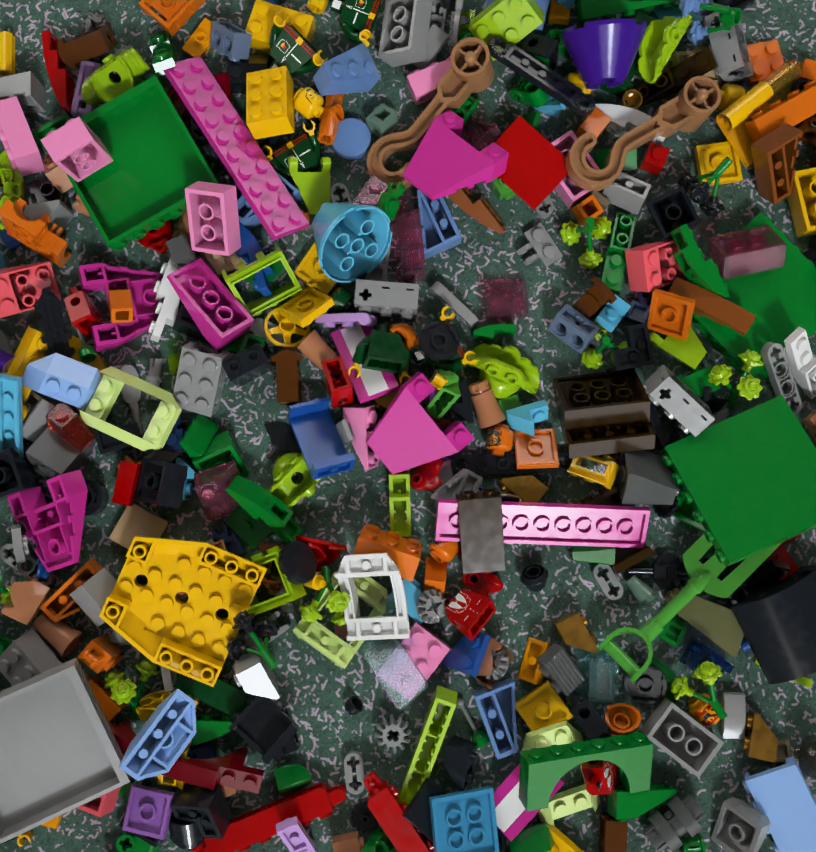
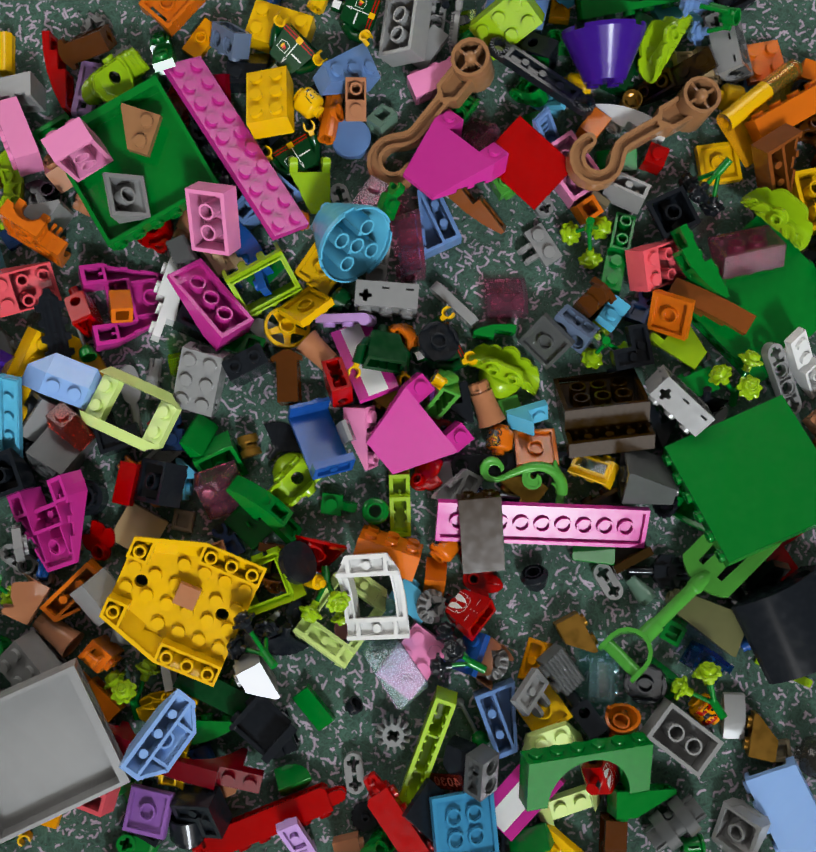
none -> red plate [82,520,115,561]
none -> light grey slope [102,172,151,224]
none -> medium nougat wing [121,103,163,158]
none -> dark tan tile [171,509,197,533]
none -> nougat tile [172,581,202,611]
none -> pearl gold wheel [237,433,262,459]
none -> black hand [261,623,309,656]
none -> black piece [285,599,309,627]
none -> green slope [292,684,335,731]
none -> green plate [320,492,358,516]
none -> nougat slope [344,77,366,122]
none -> green head [362,497,389,525]
none -> black plant [430,621,487,681]
none -> clear red sticker [430,773,464,791]
none -> dark grey brick [463,743,500,802]
none -> bright green plant [480,456,568,504]
none -> light grey hinge [510,668,551,718]
none -> dark grey plate [518,313,576,370]
none -> medium blue slope [532,106,560,143]
none -> lime piece [740,187,813,251]

